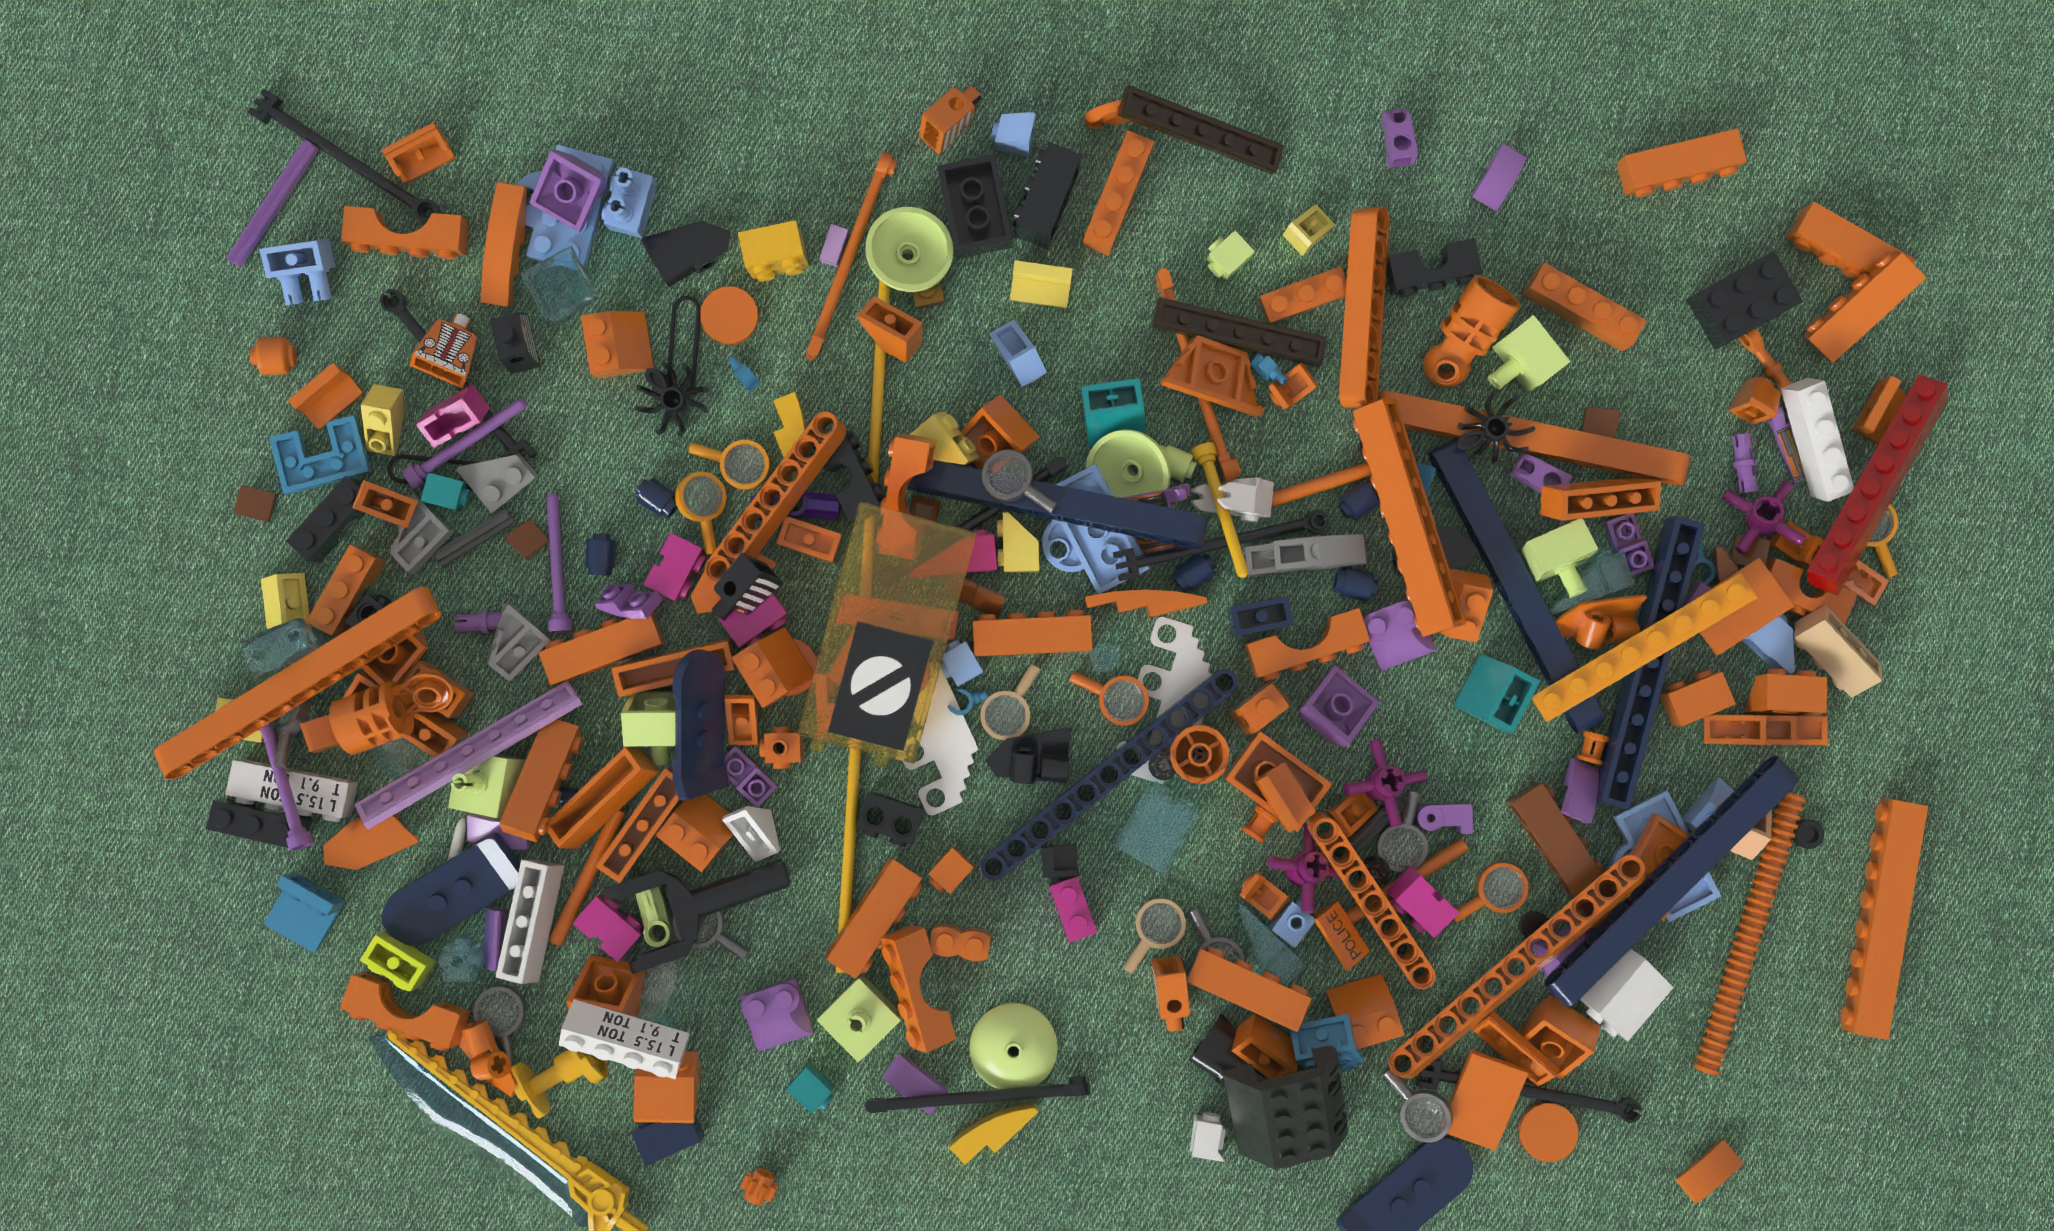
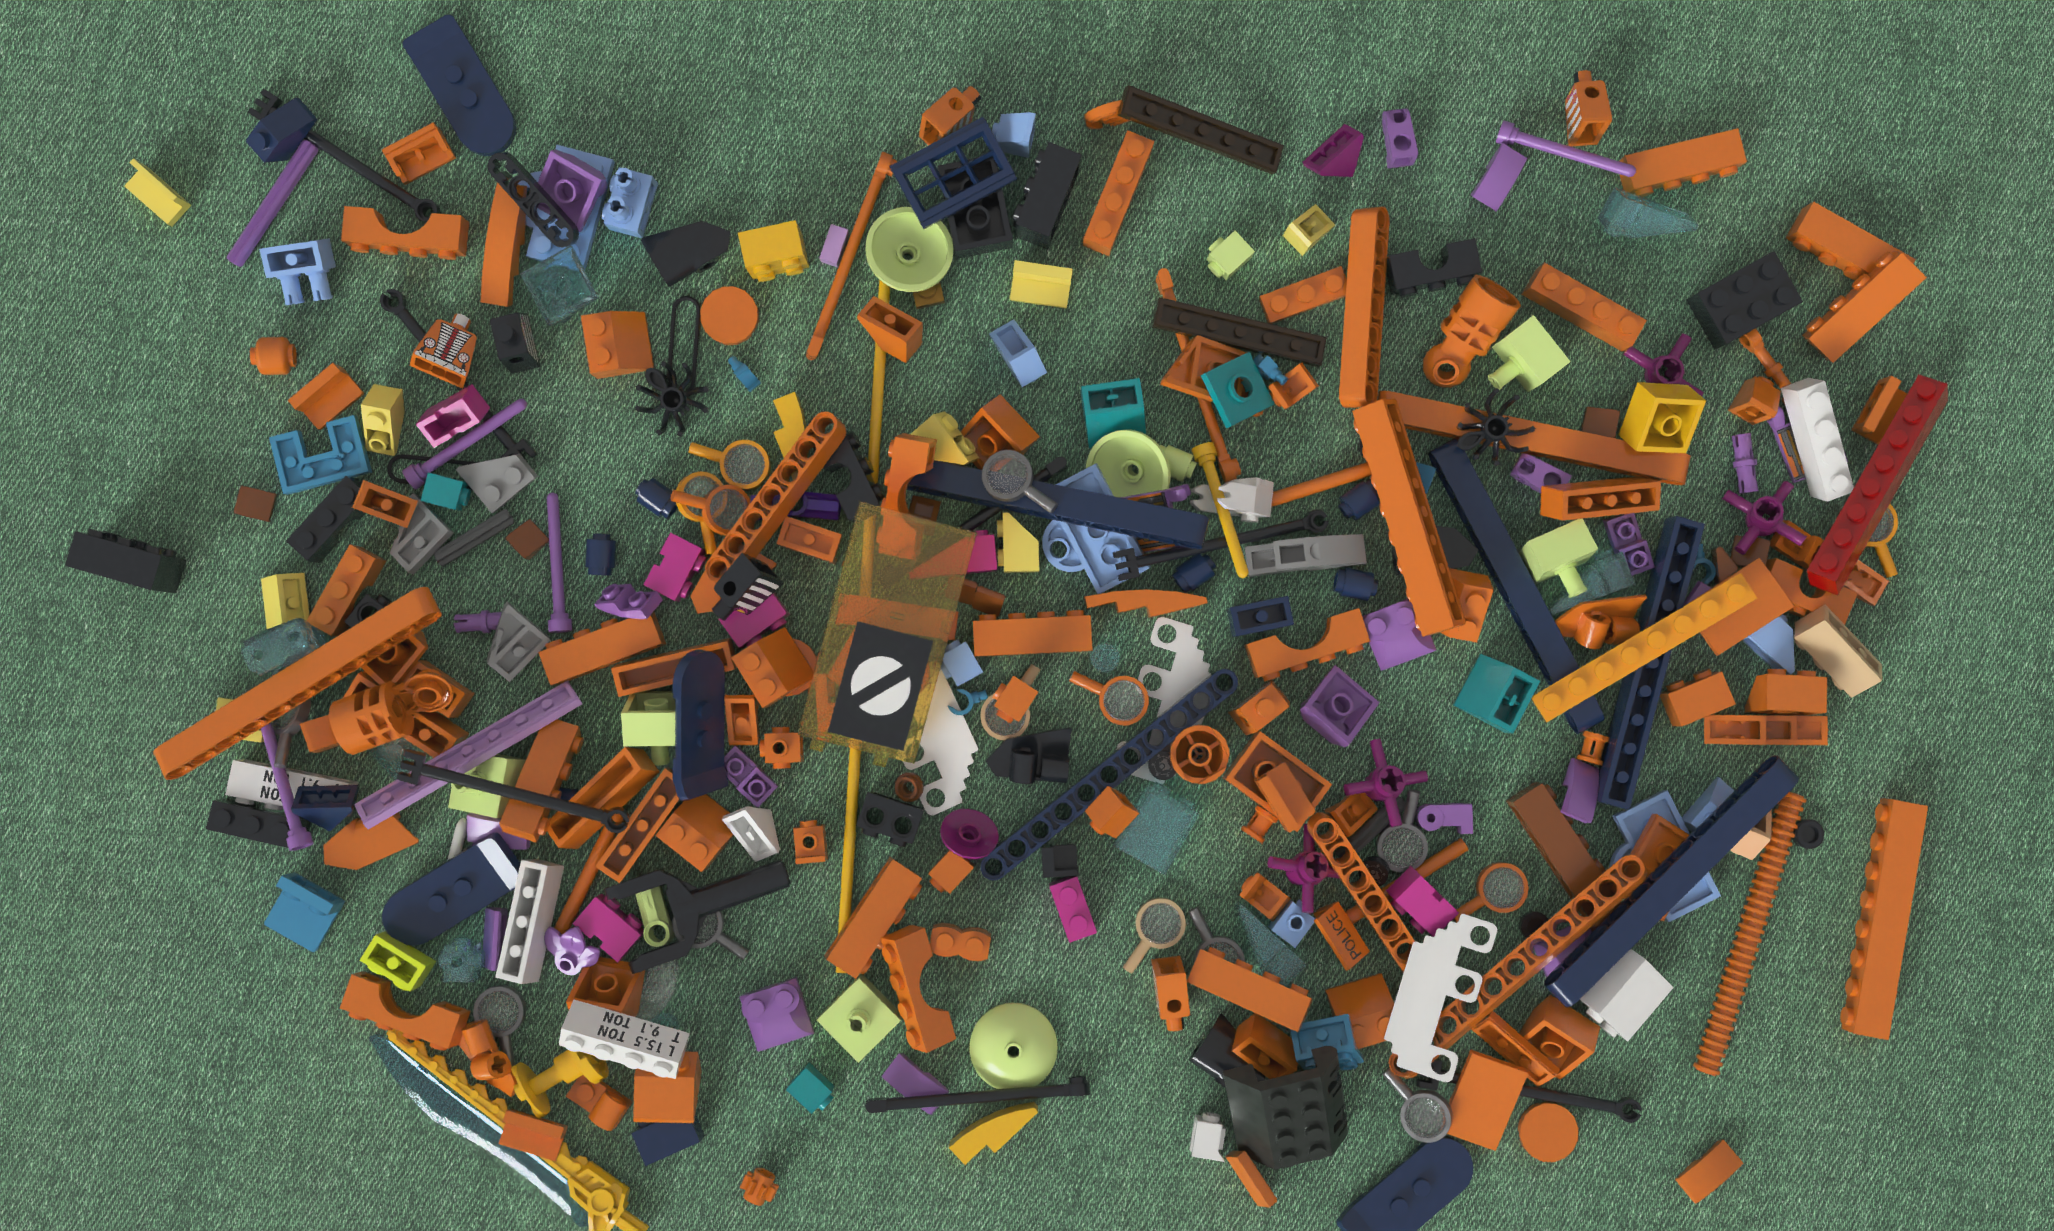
none -> black brick [65,528,186,593]
none -> light yellow panel [124,158,191,227]
none -> dark blue slope [245,98,318,163]
none -> dark blue slope [291,785,359,831]
none -> black hinge [397,749,630,833]
none -> dark blue piece [402,14,516,156]
none -> black beam [487,152,579,248]
none -> orange panel [498,1108,568,1161]
none -> medium lavender plate [544,926,600,975]
none -> orange plate [565,1075,633,1131]
none -> piece [671,485,751,536]
none -> orange brick [793,820,828,864]
none -> dark blue piece [890,117,1017,230]
none -> dark orange plate [895,772,924,802]
none -> magenta dish [940,809,999,859]
none -> orange brick [992,676,1038,724]
none -> orange brick [1085,786,1139,839]
none -> teal piece [1200,352,1275,429]
none -> orange tile [1225,1150,1277,1207]
none -> magenta slope [1302,124,1364,177]
none -> white piece [1384,914,1497,1082]
none -> medium lavender piece [1496,120,1636,177]
none -> orange torso [1565,70,1612,146]
none -> clear light blue slope [1598,187,1699,238]
none -> yellow brick [1618,382,1706,453]
none -> magenta bar [1623,334,1704,396]

